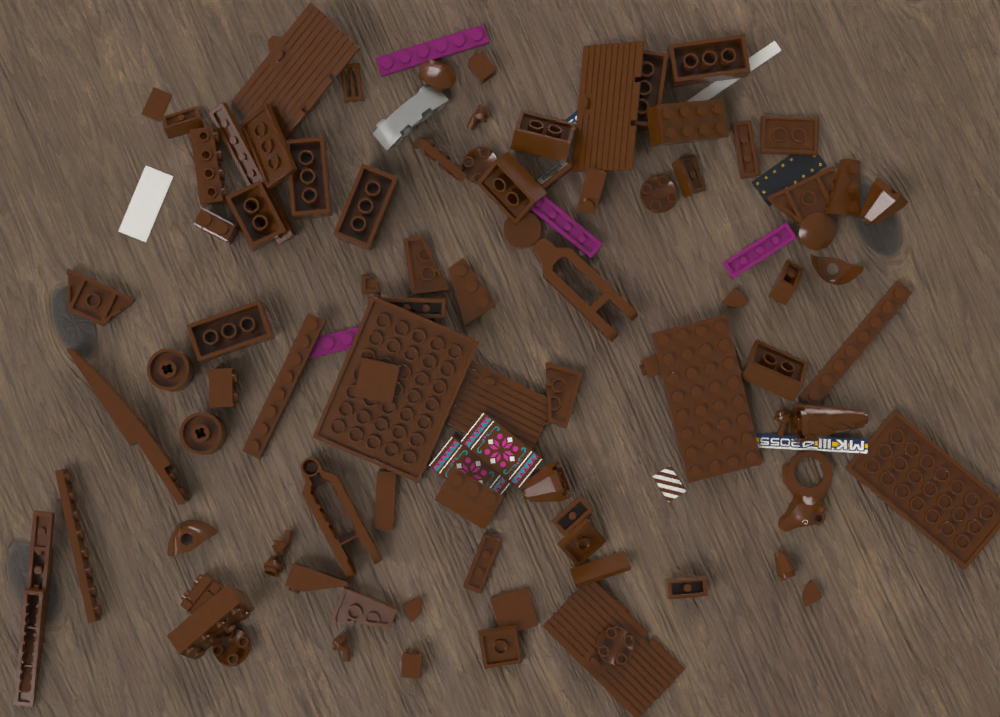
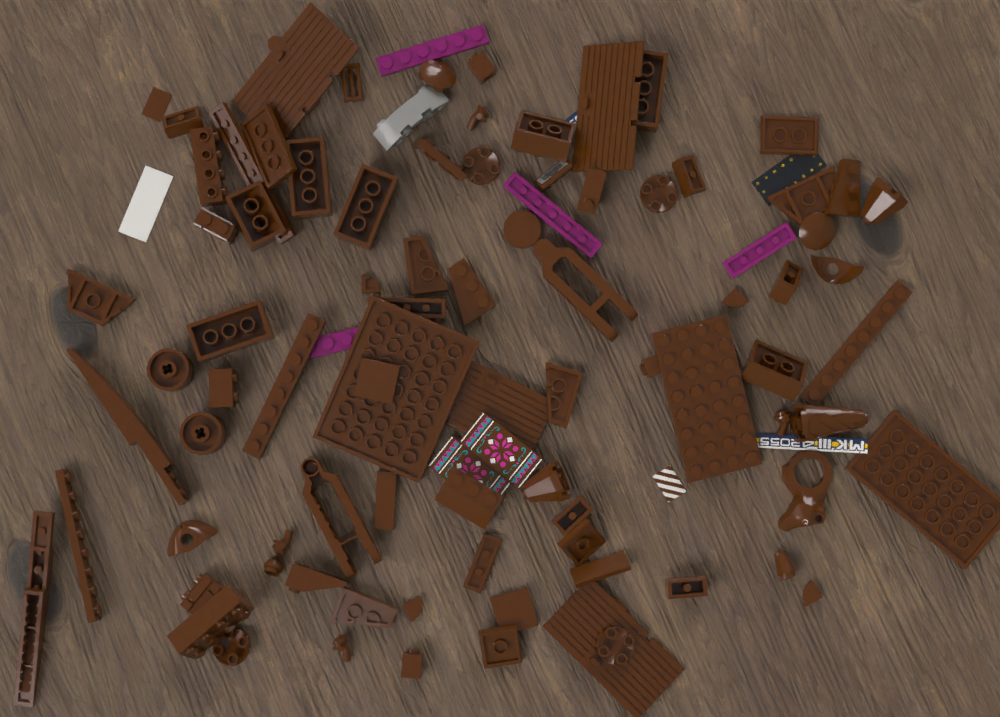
reddish brown slope [477,152,547,224] -> none
reddish brown brick [646,99,729,147] -> none
reddish brown brick [667,34,750,88] -> none
white sticker [687,40,781,102] -> none
reddish brown tile [731,120,760,179] -> none

